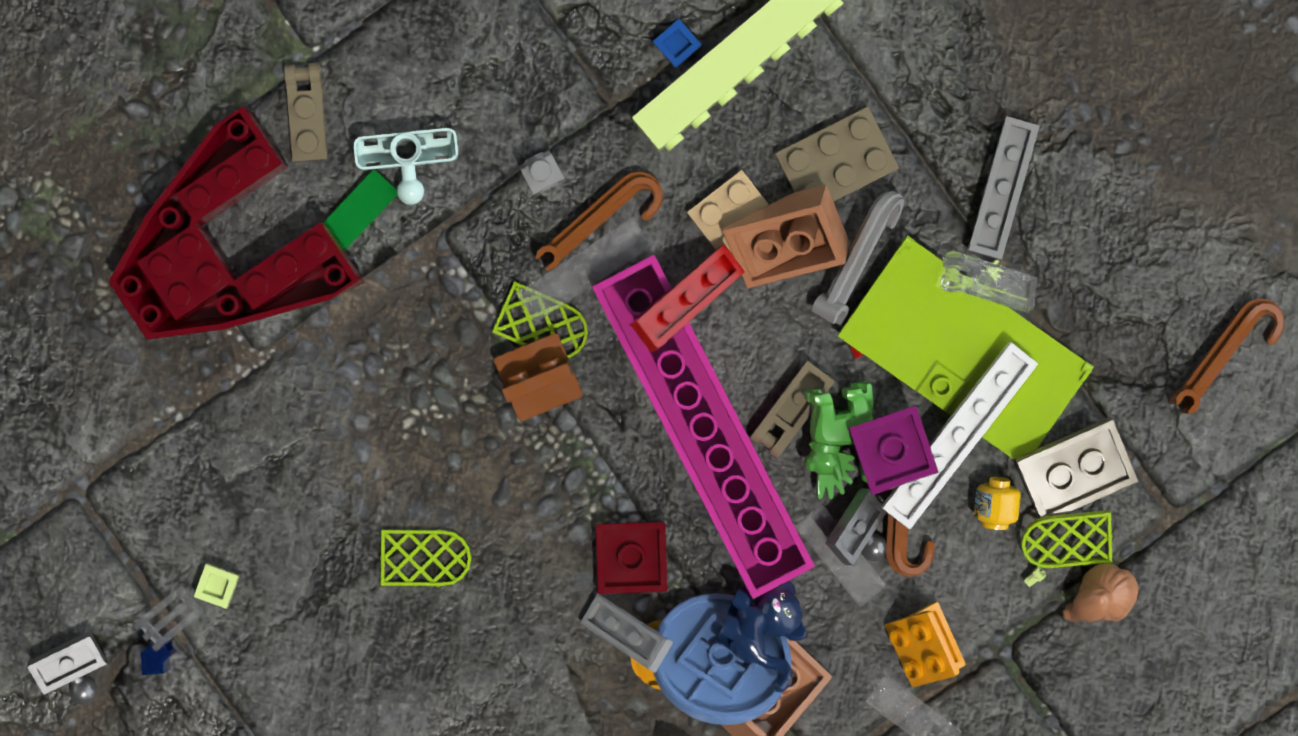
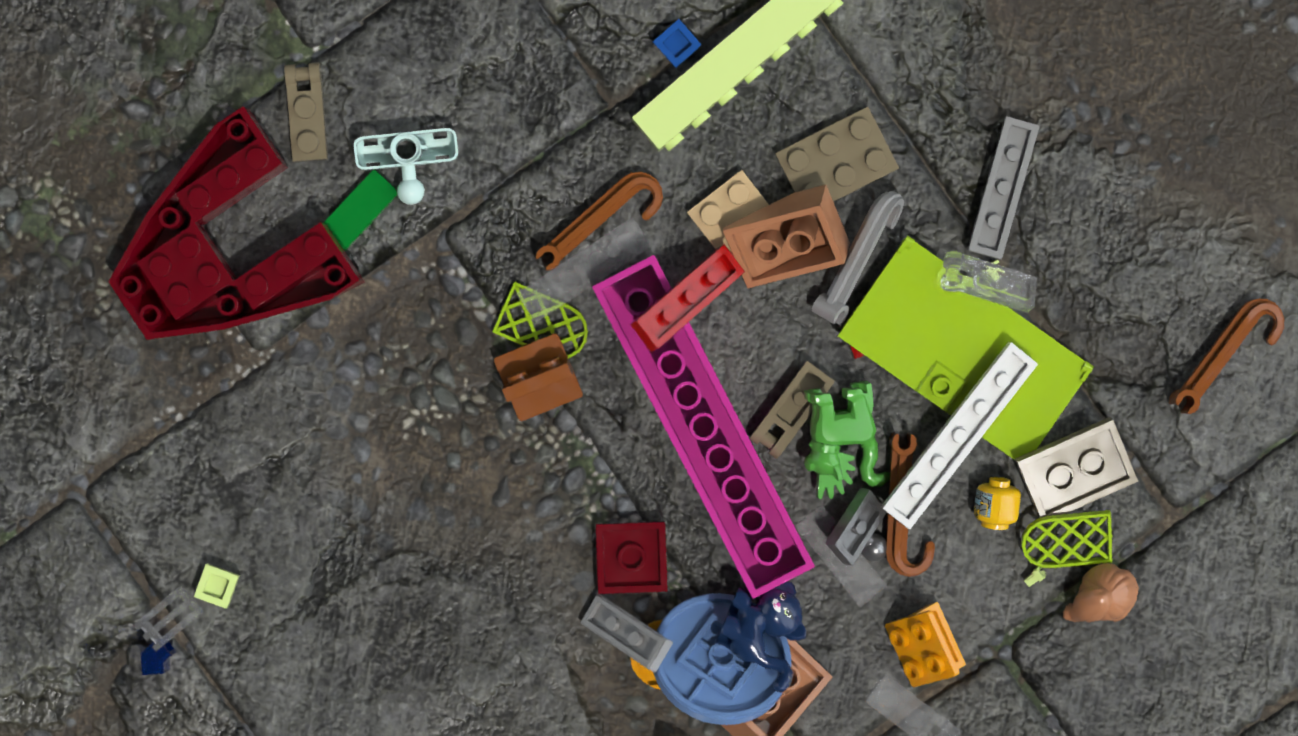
plate [27,631,106,705] -> none
lime window [380,529,472,587] -> none
light grey brick [519,150,565,197] -> none
magenta plate [849,406,939,495] -> none

